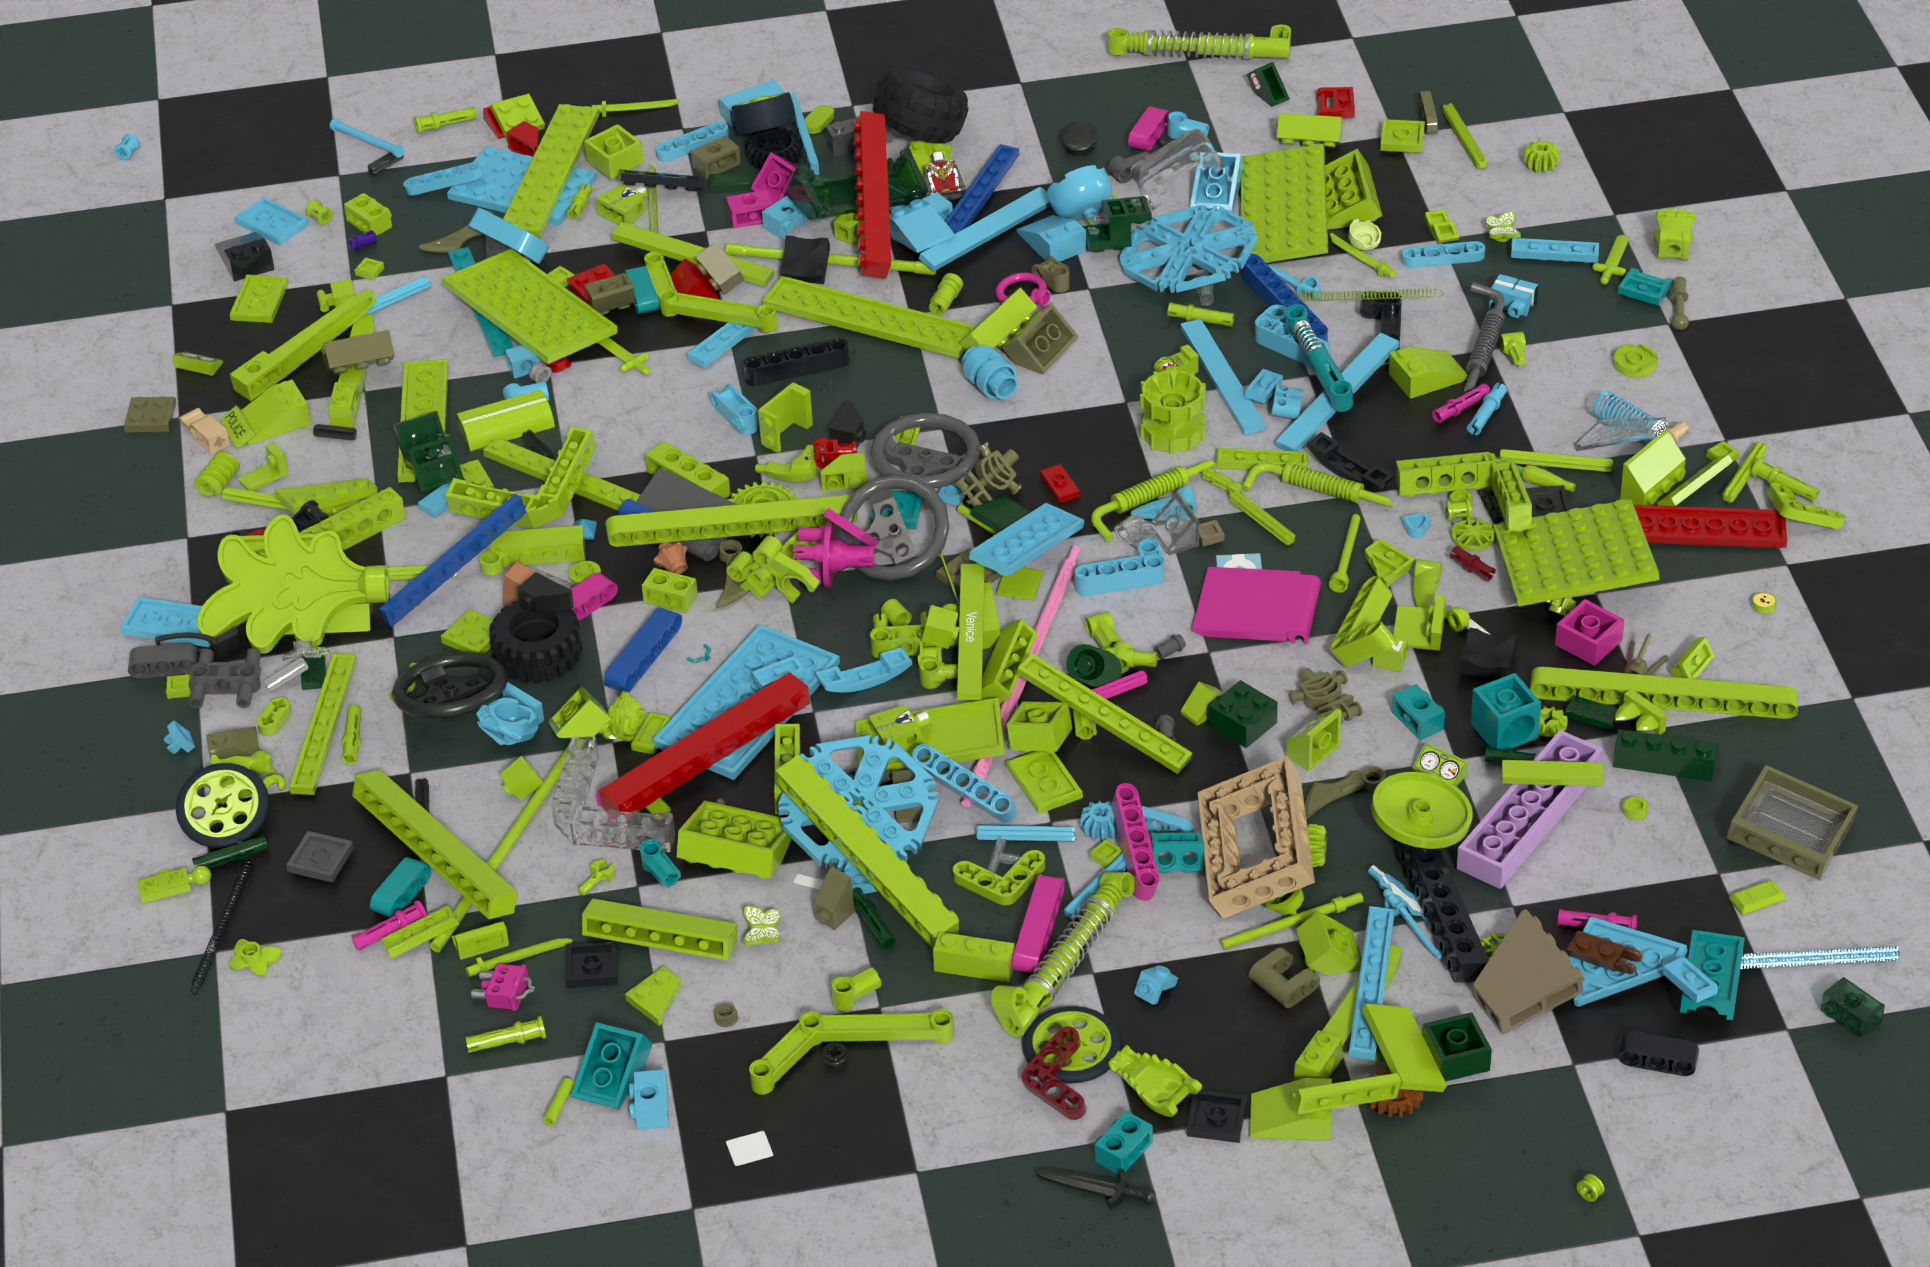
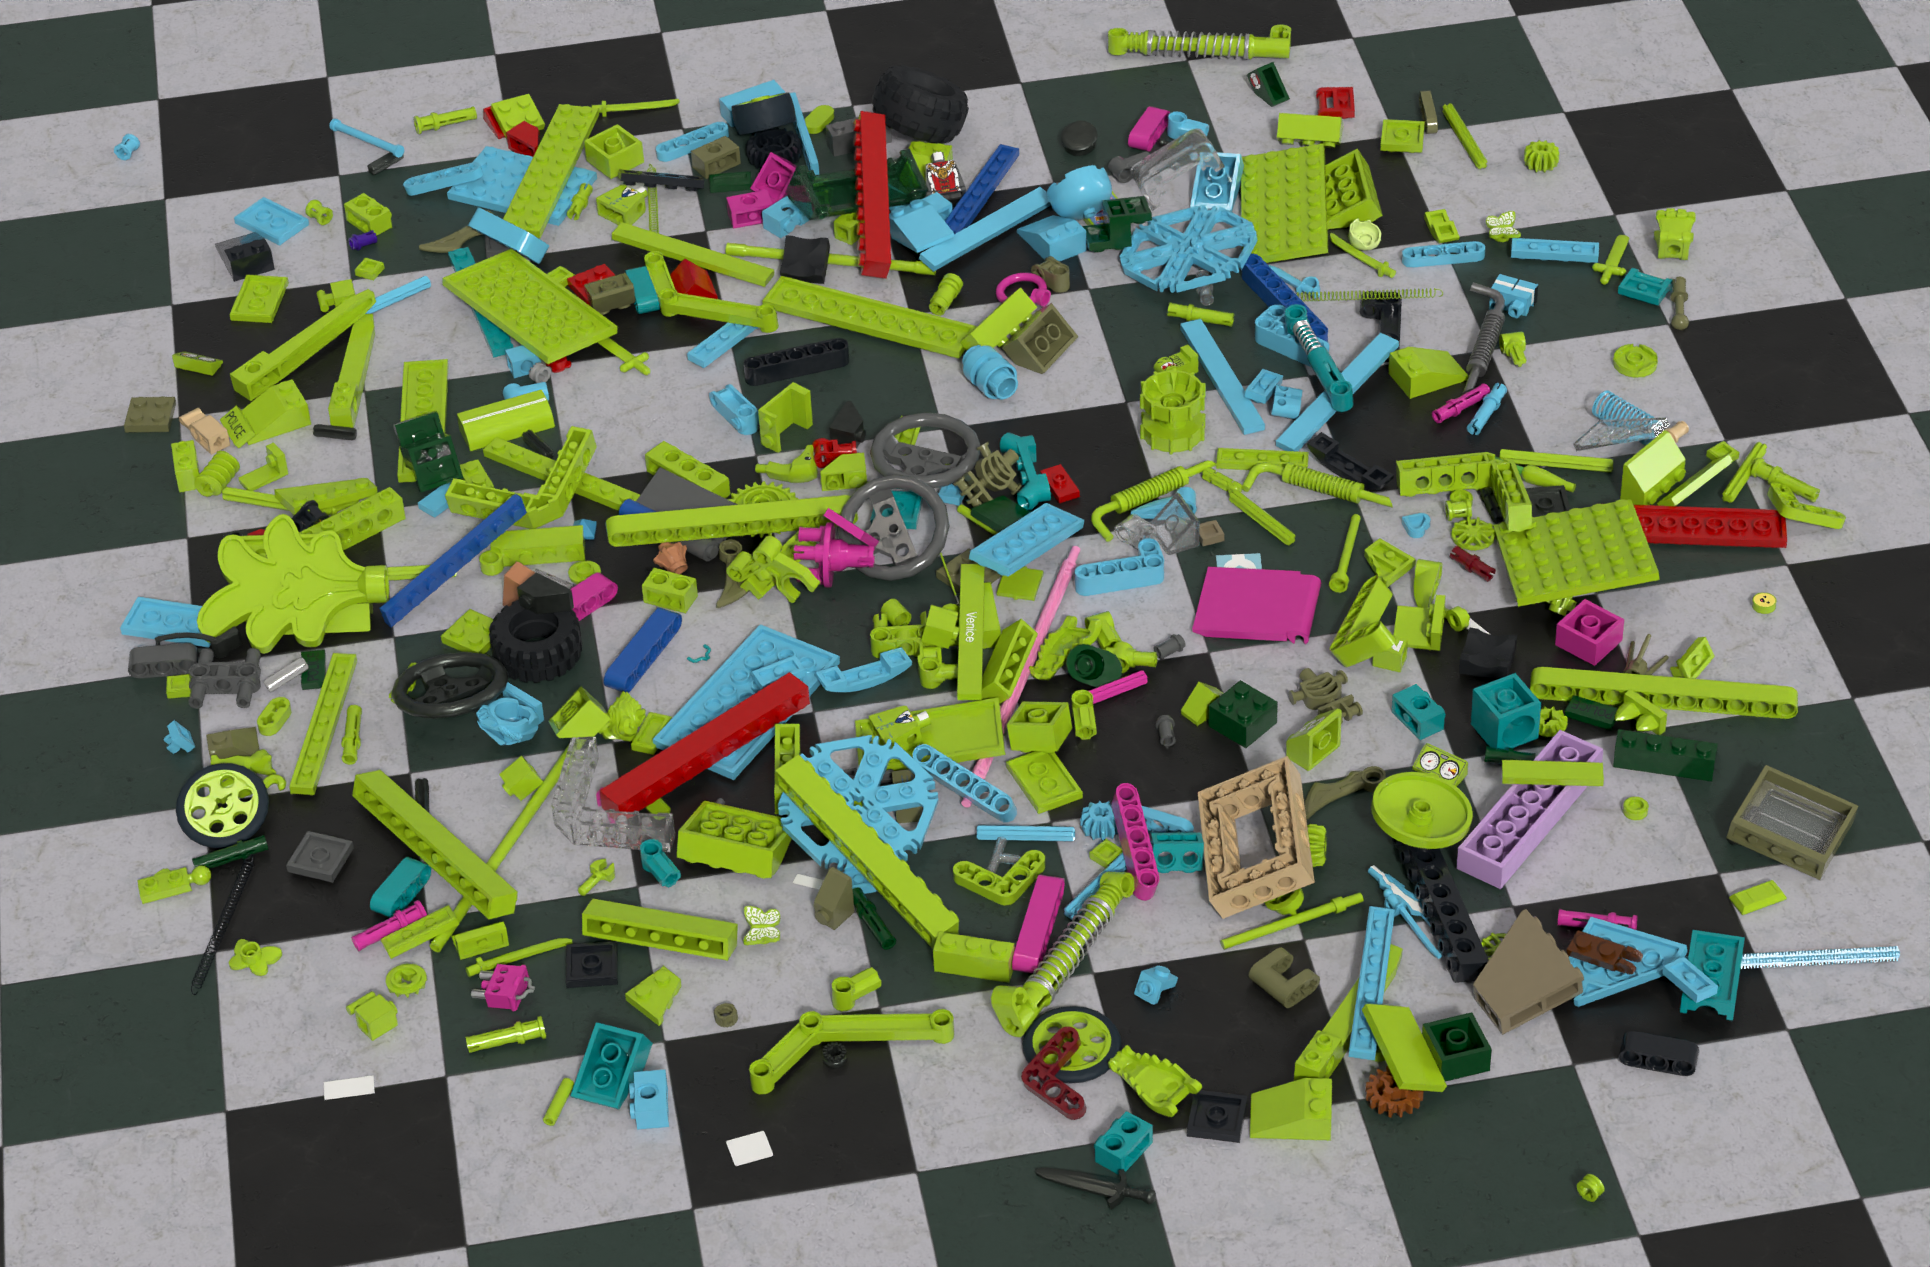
clear animal [282,639,330,661] -> none
olive slope [321,330,395,374] -> none
brick [695,241,744,295] -> none
lime plate [1017,653,1192,774] -> none
lime hinge [1290,1073,1401,1115] -> none
lime slope [1296,911,1362,976] -> none
clear green brick [1821,977,1885,1039] -> none
none -> lime brick [171,440,200,493]
none -> white sticker [324,1075,375,1100]
none -> lime brick [346,991,398,1041]
none -> lime gear [386,964,427,998]
none -> teal plate [1000,432,1051,510]
none -> lime animal [1029,615,1102,681]

